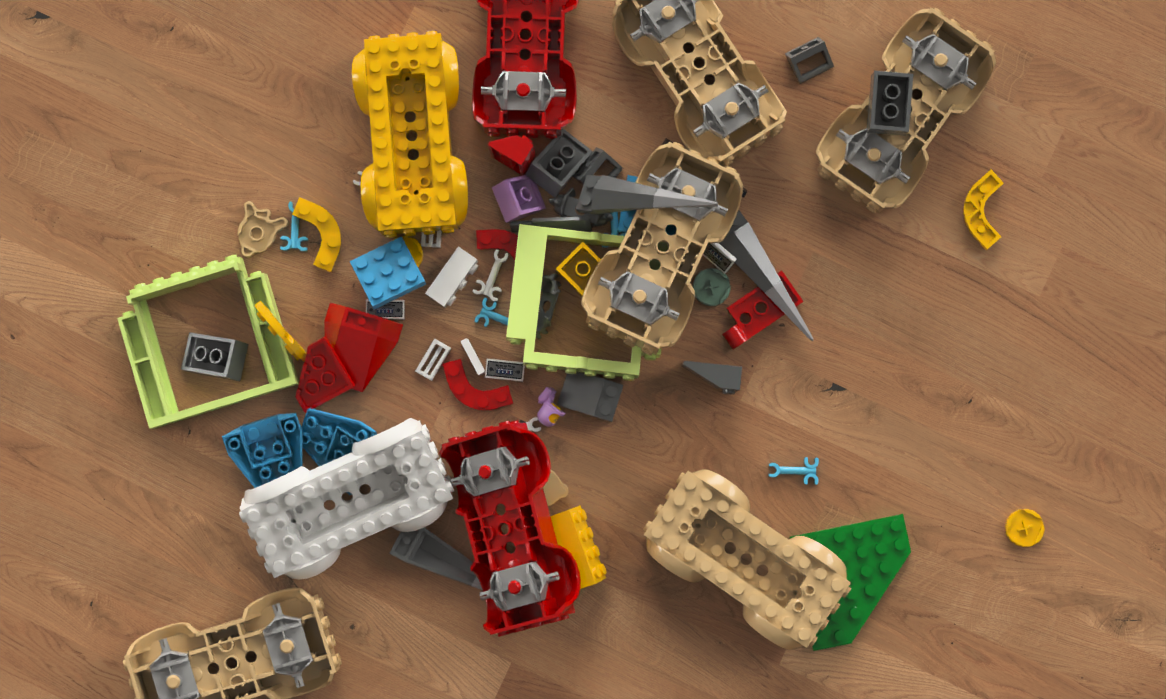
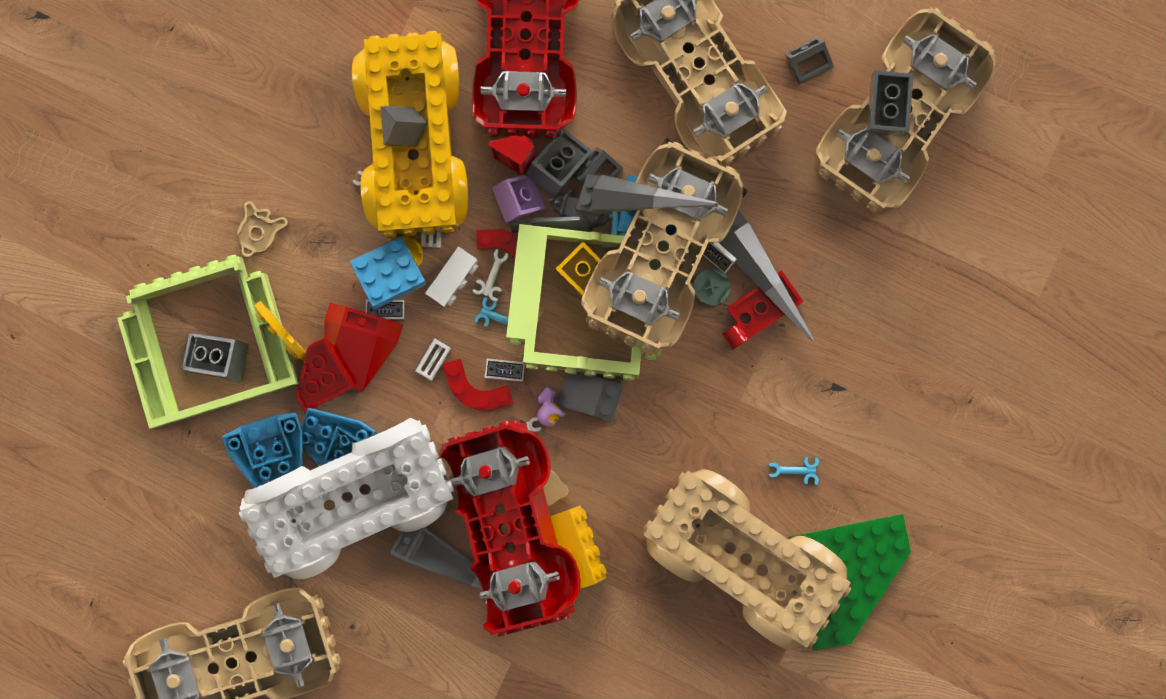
medium azure bar [280,202,308,252] -> none
yellow plate [292,197,341,272] -> none
white tile [461,338,485,376] -> none
dark grey piece [536,274,561,339] -> none
dark grey slope [682,361,742,395] -> none
yellow plate [963,169,1004,250] -> none
yellow tile [1005,509,1045,547] -> none
none -> dark grey slope [381,106,427,146]

